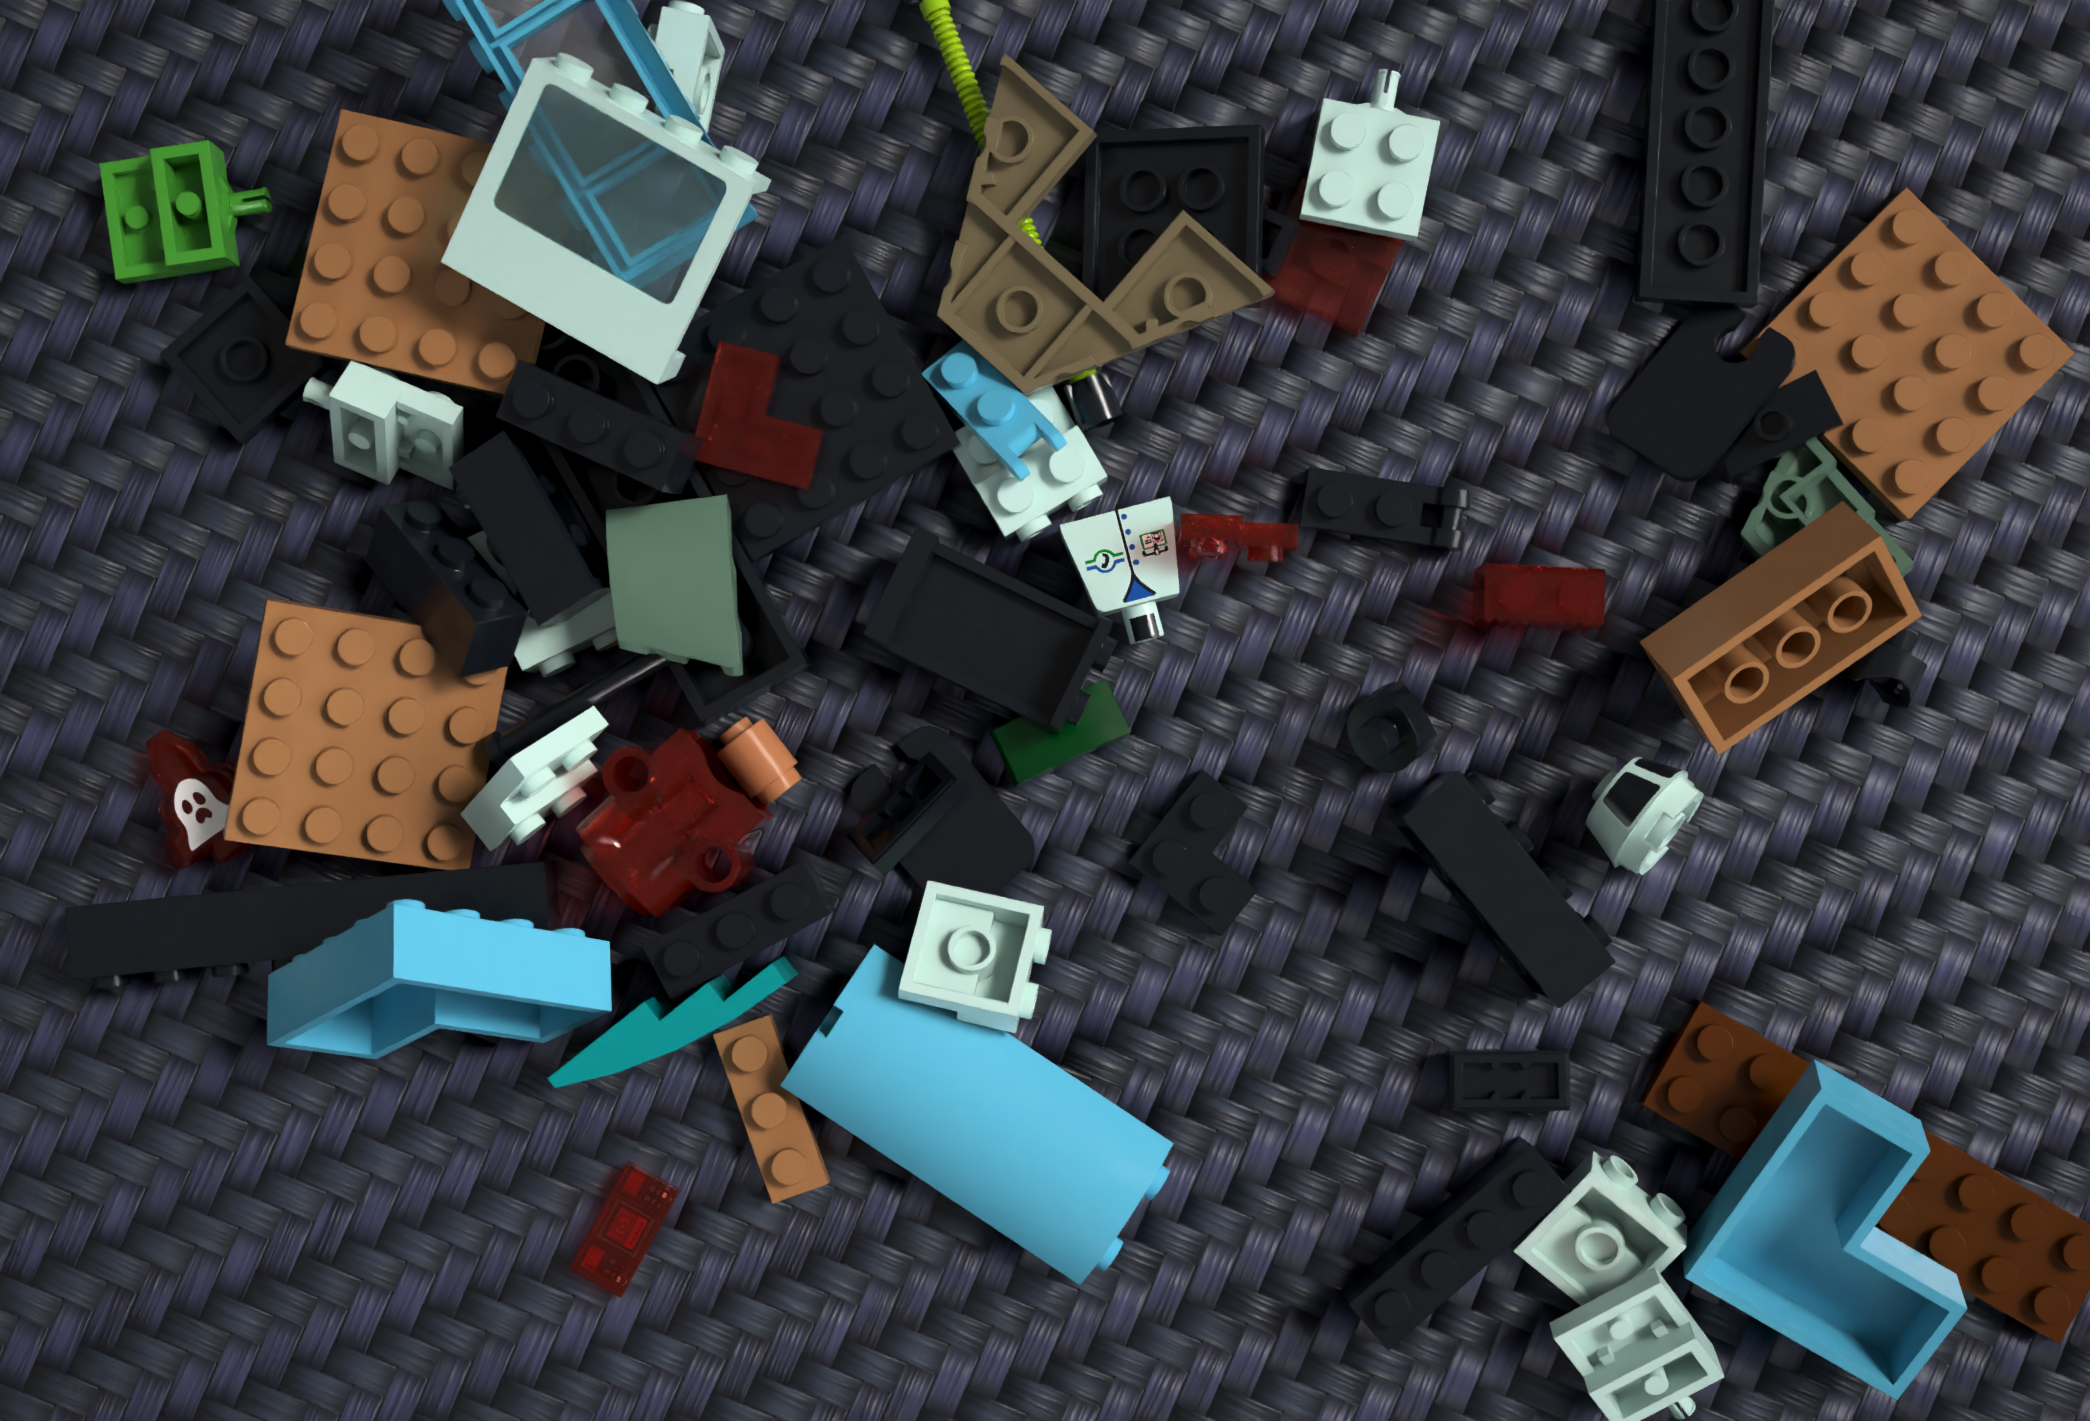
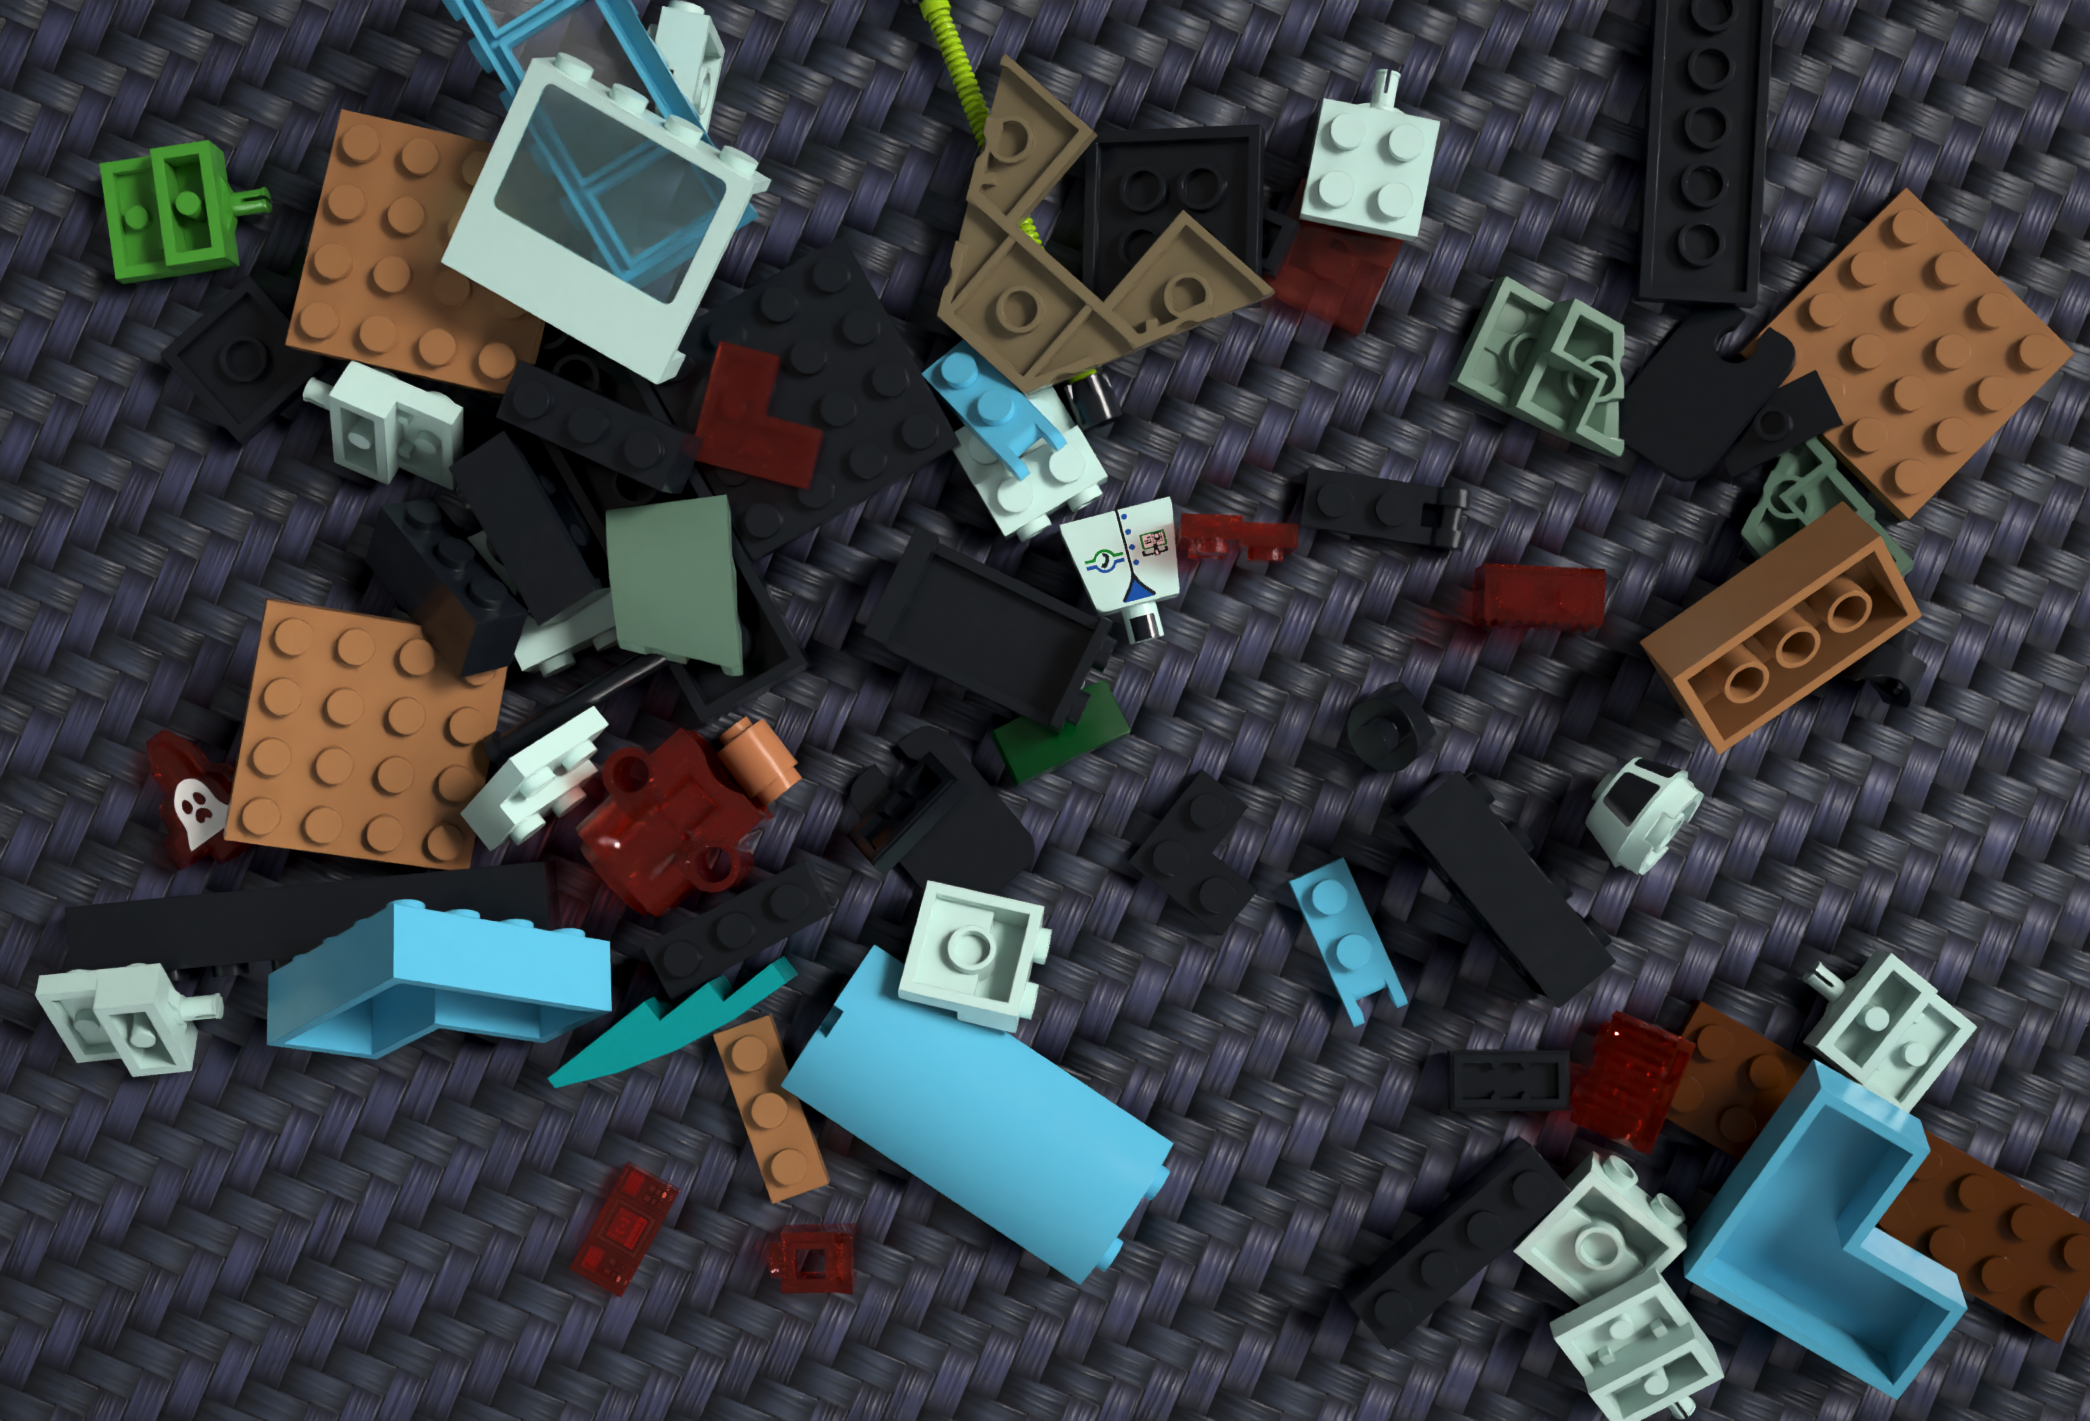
none -> light aqua plate [35,963,224,1077]
none -> clear red window [769,1223,858,1295]
none -> medium azure hinge [1288,857,1408,1028]
none -> sand green slope [1448,276,1624,458]
none -> clear red brick [1570,1010,1696,1155]
none -> light aqua plate [1802,950,1977,1113]

